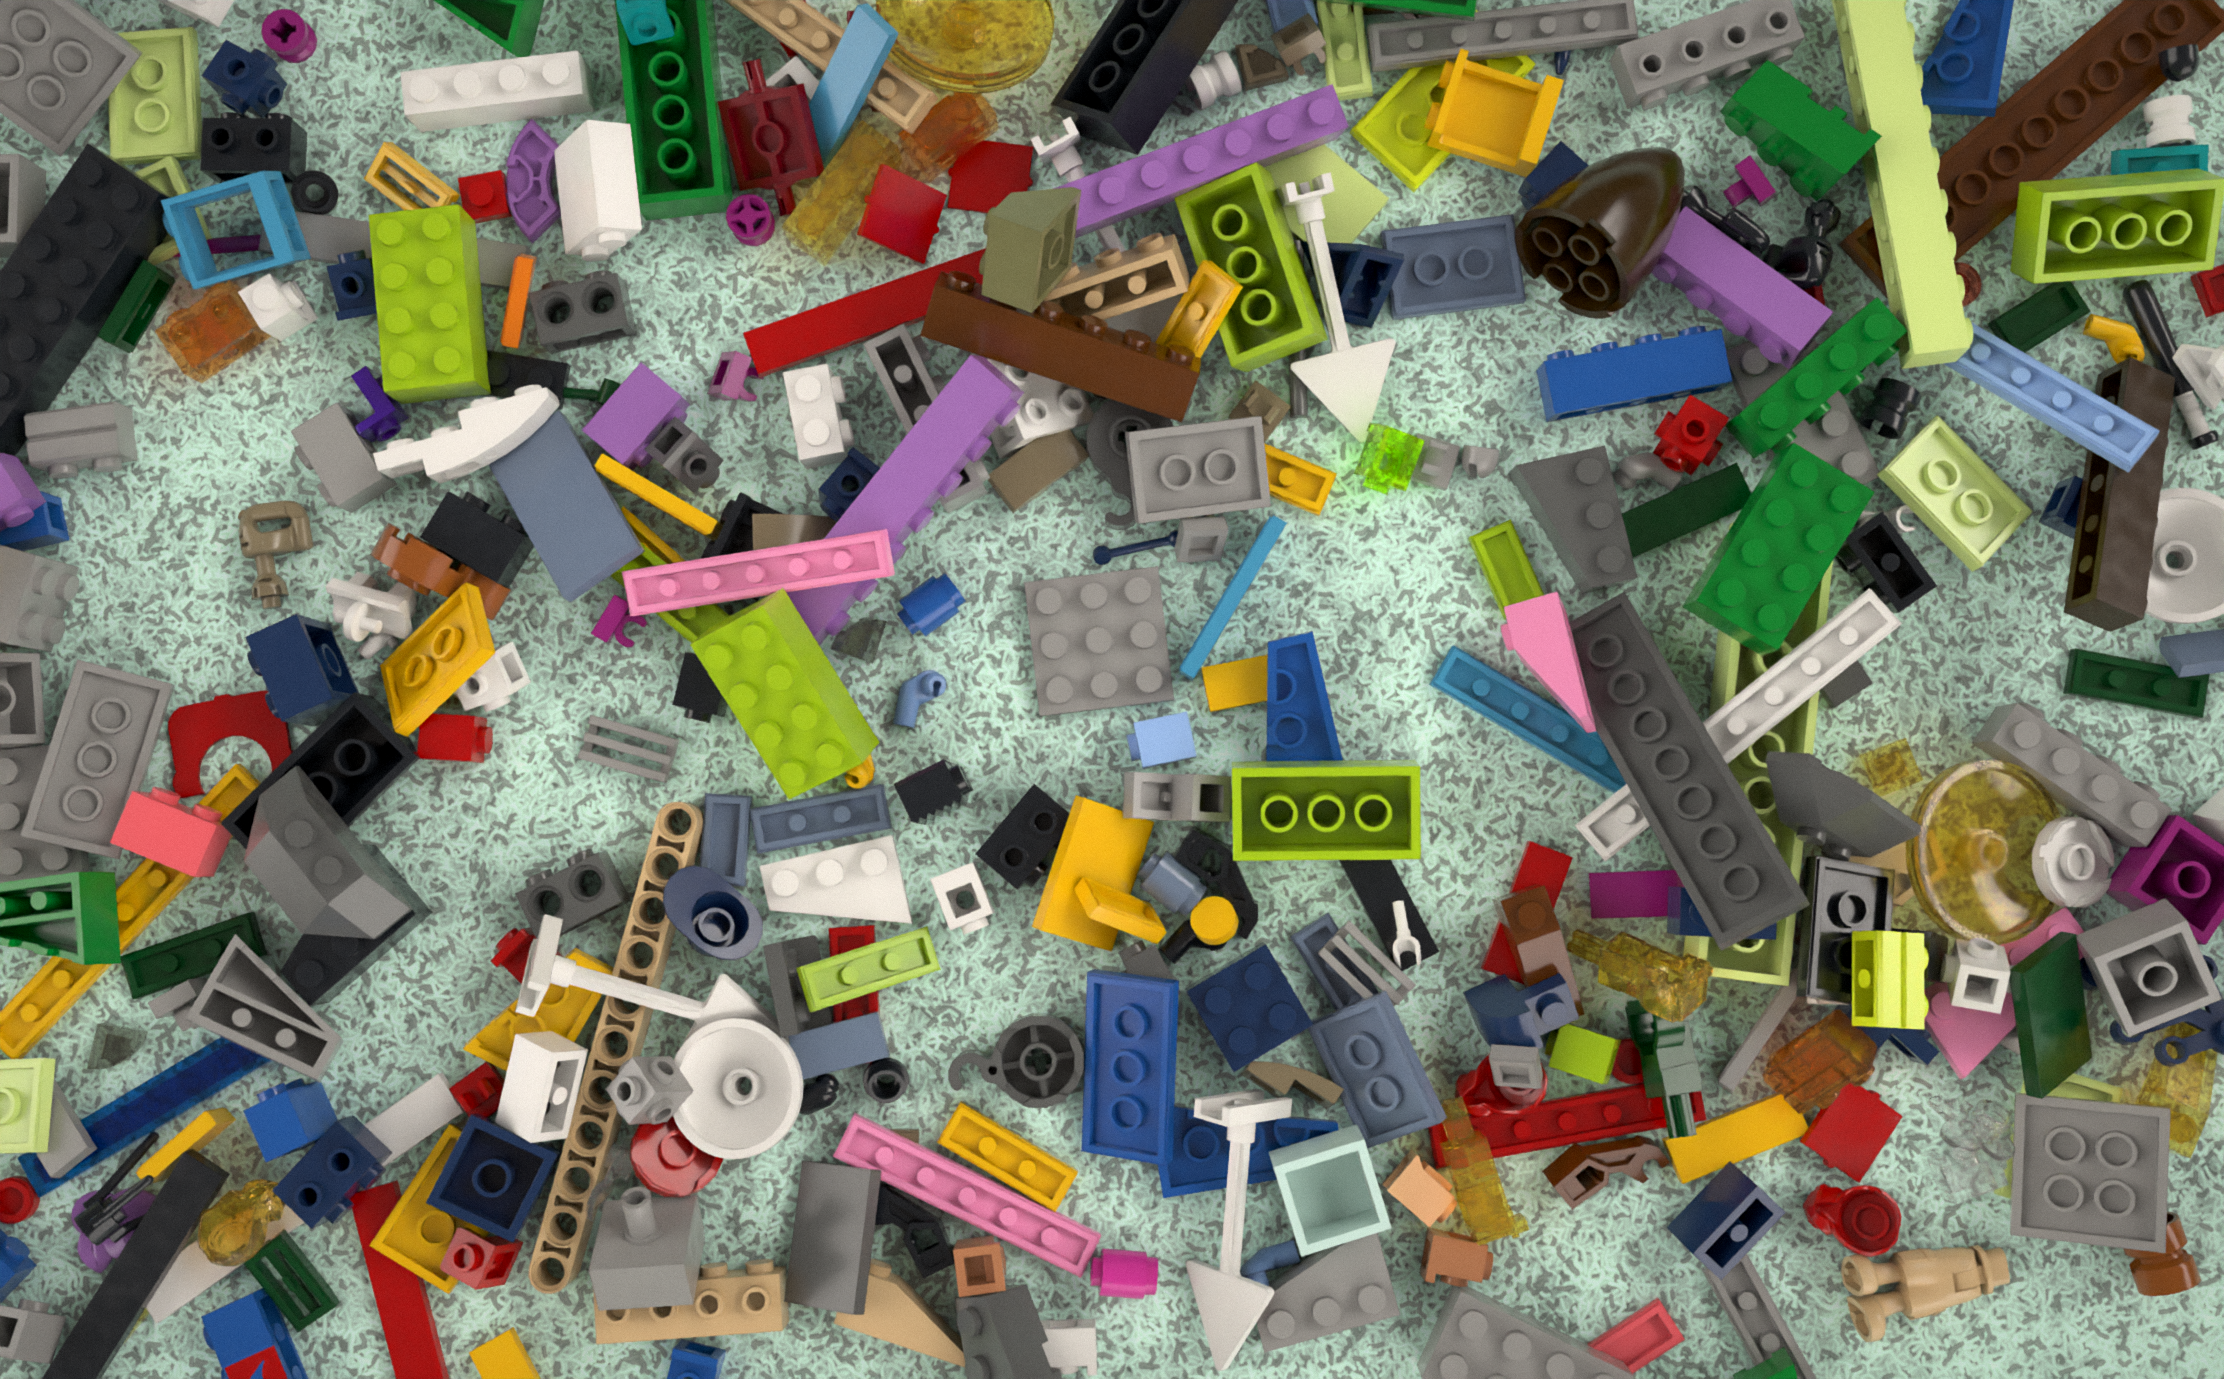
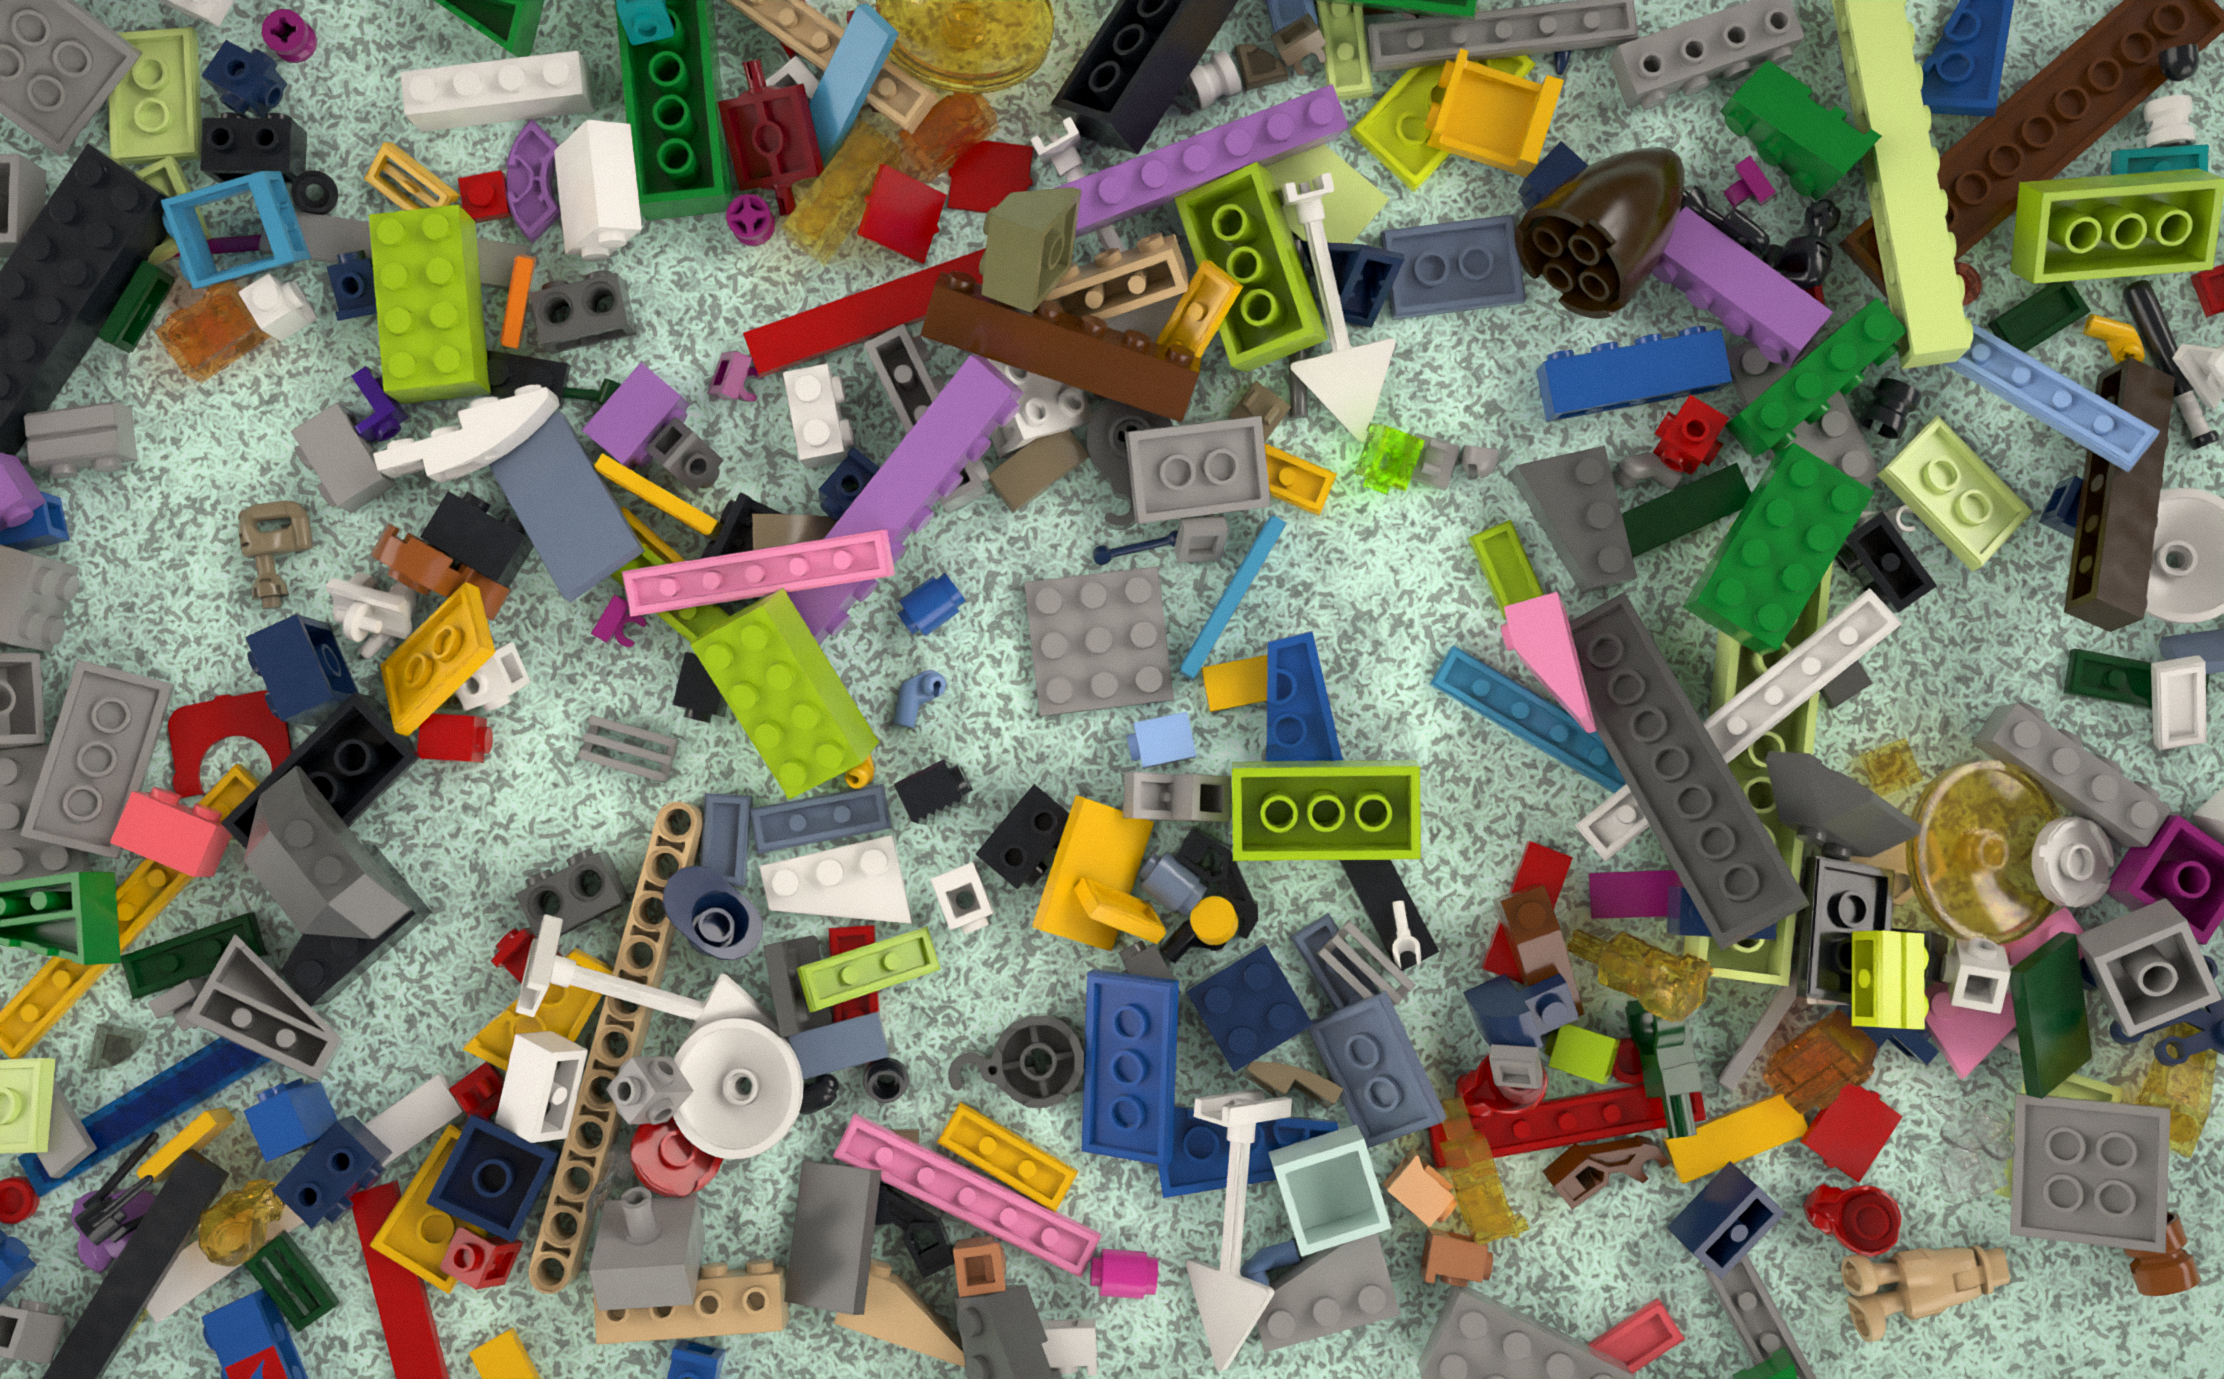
clear smoke tile [830,617,887,664] -> none
none -> white tile [2151,655,2207,750]

